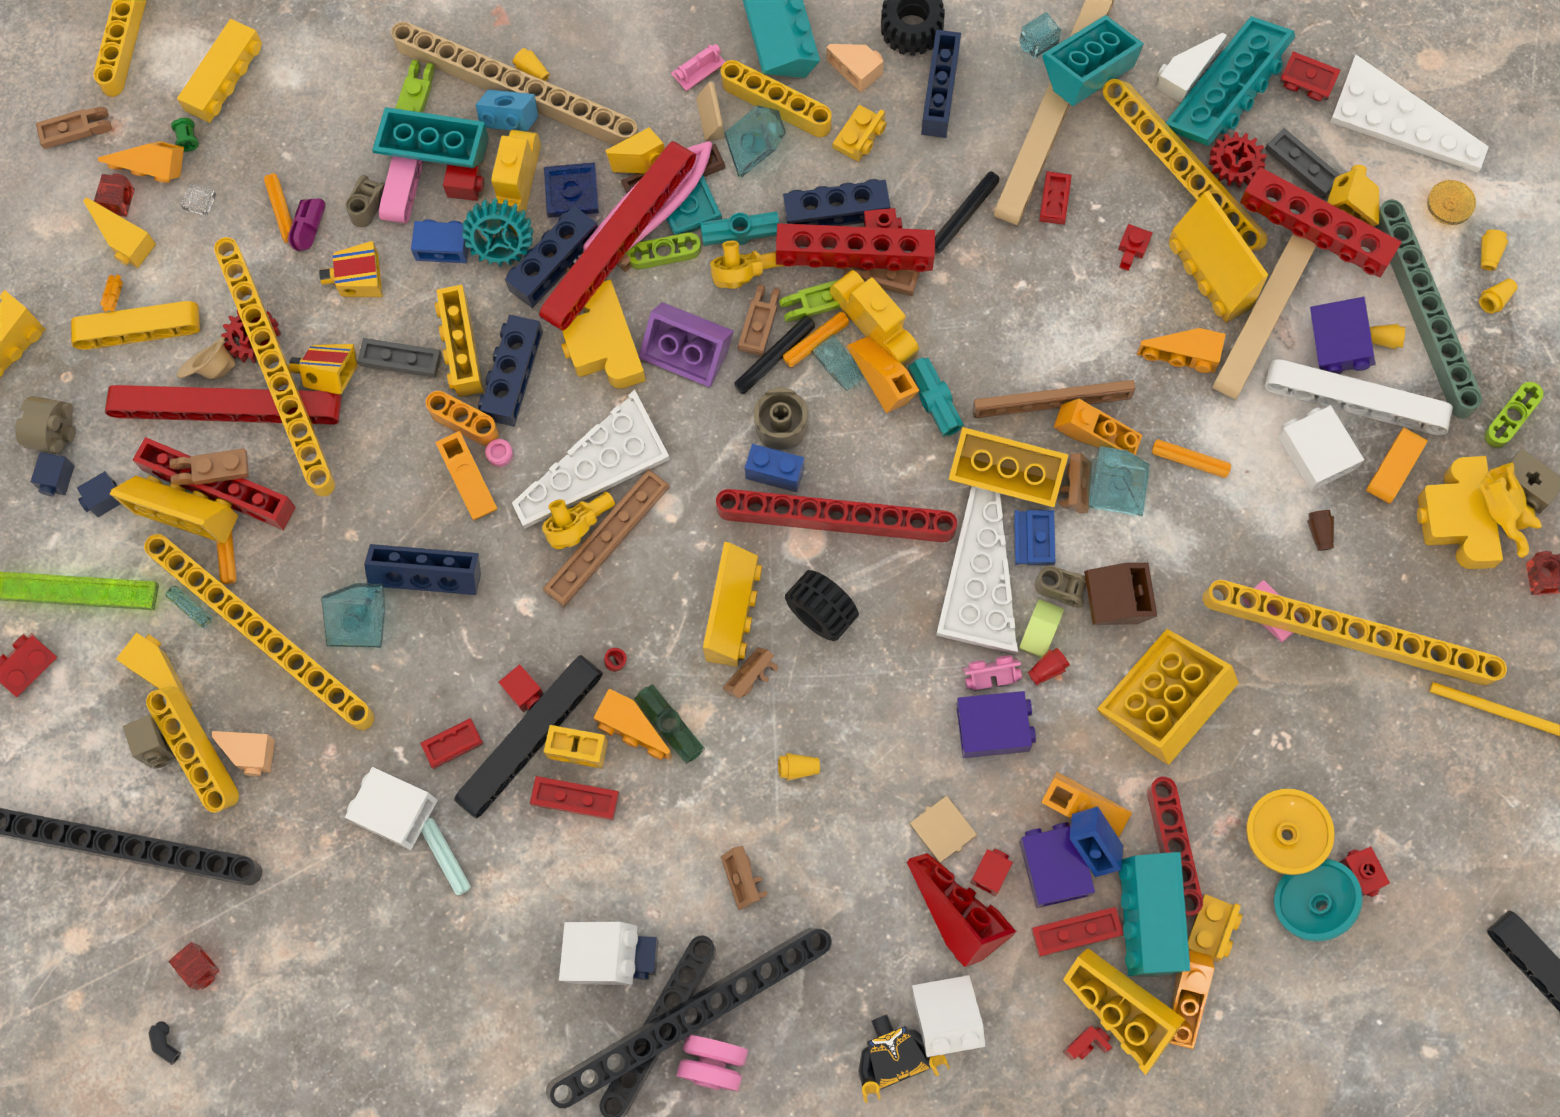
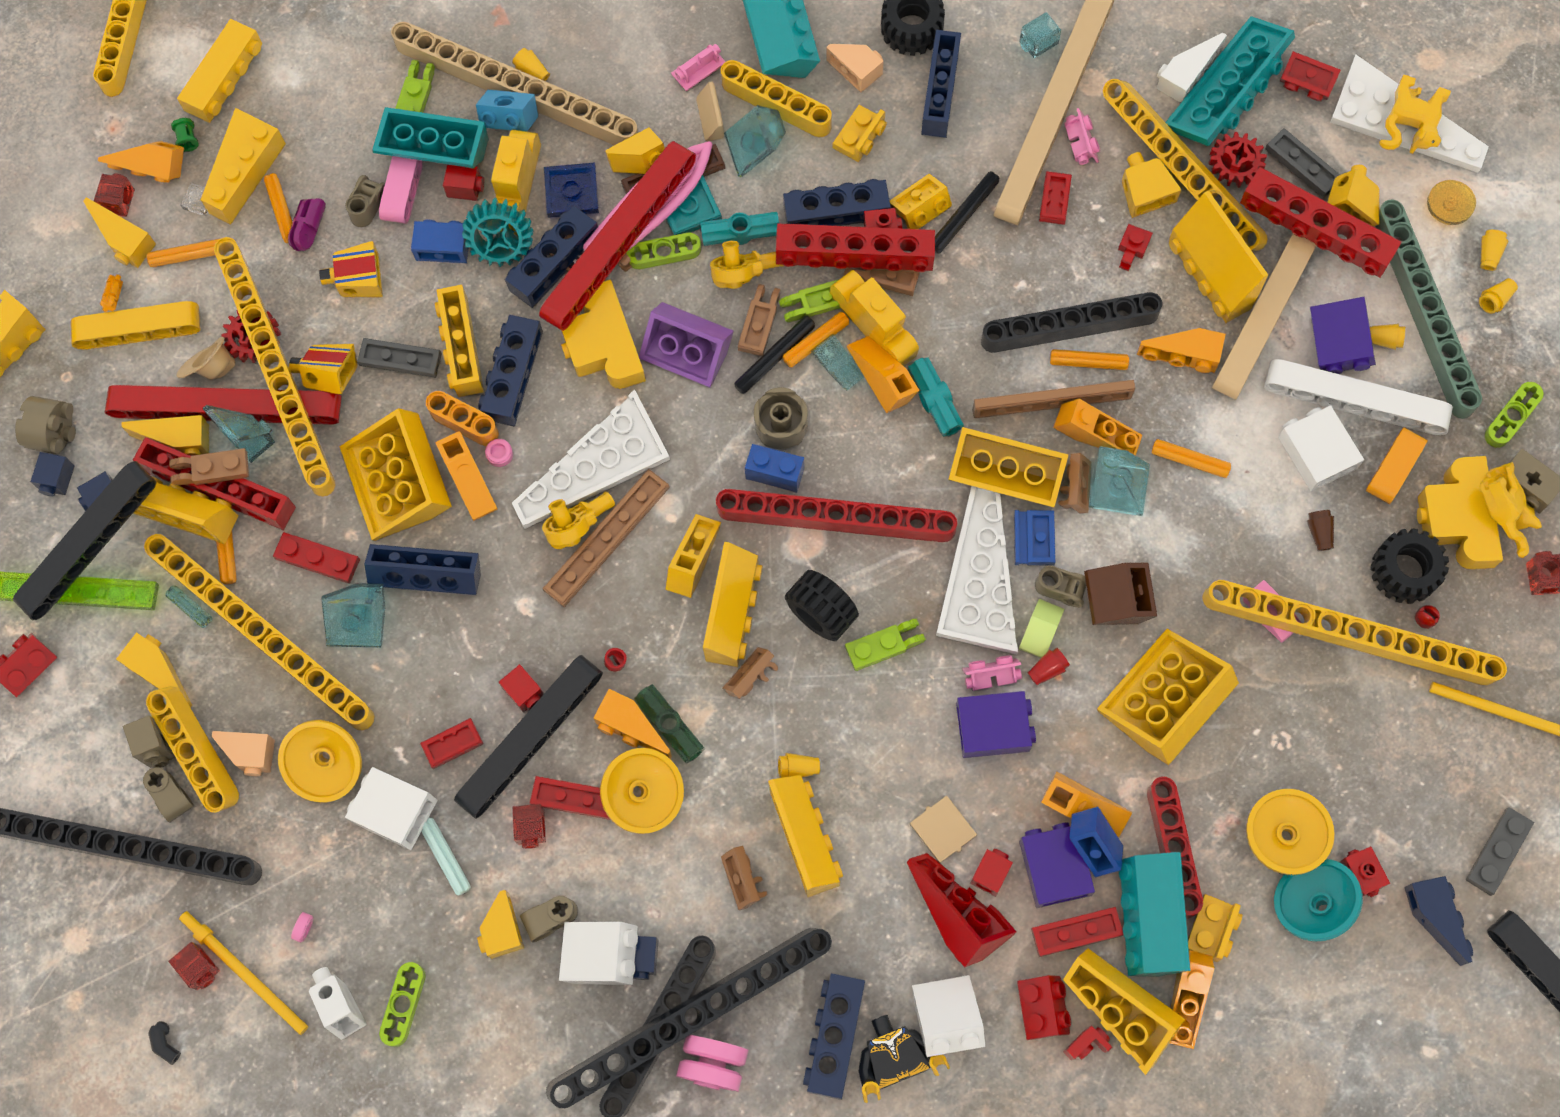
medium nougat hinge [36,106,112,149] -> none
yellow brick [544,725,608,769] -> none
teal slope [1042,15,1144,106] -> none
none -> black beam [13,461,156,620]
none -> yellow slope [121,415,209,456]
none -> dark tan piece [143,767,194,823]
none -> light orange axle [147,239,219,267]
none -> yellow bar [179,911,309,1035]
none -> yellow wedge [200,108,286,225]
none -> clear light blue slope [202,405,275,463]
none -> red plate [273,532,360,584]
none -> yellow dish [278,720,362,803]
none -> bright pink tile [291,912,314,943]
none -> white torso [309,967,367,1040]
none -> yellow slope [339,408,452,541]
none -> lime beam [379,962,426,1047]
none -> yellow slope [477,890,524,959]
none -> clear red brick [512,804,546,849]
none -> dark tan piece [520,896,578,942]
none -> yellow dish [600,748,684,834]
none -> yellow slope [665,514,721,598]
none -> yellow slope [768,775,843,897]
none -> dark blue brick [803,973,865,1100]
none -> lime hinge [845,618,926,671]
none -> yellow bracket [889,174,952,229]
none -> black beam [981,292,1163,353]
none -> red bracket [1017,975,1071,1040]
none -> light orange axle [1050,349,1129,370]
none -> bright pink hinge [1064,108,1100,165]
none -> yellow torso [1122,152,1181,218]
none -> black tyre [1371,528,1449,604]
none -> yellow animal [1379,75,1451,154]
none -> dark blue slope [1404,876,1473,966]
none -> red hinge [1415,605,1440,629]
none -> dark grey plate [1465,807,1535,896]

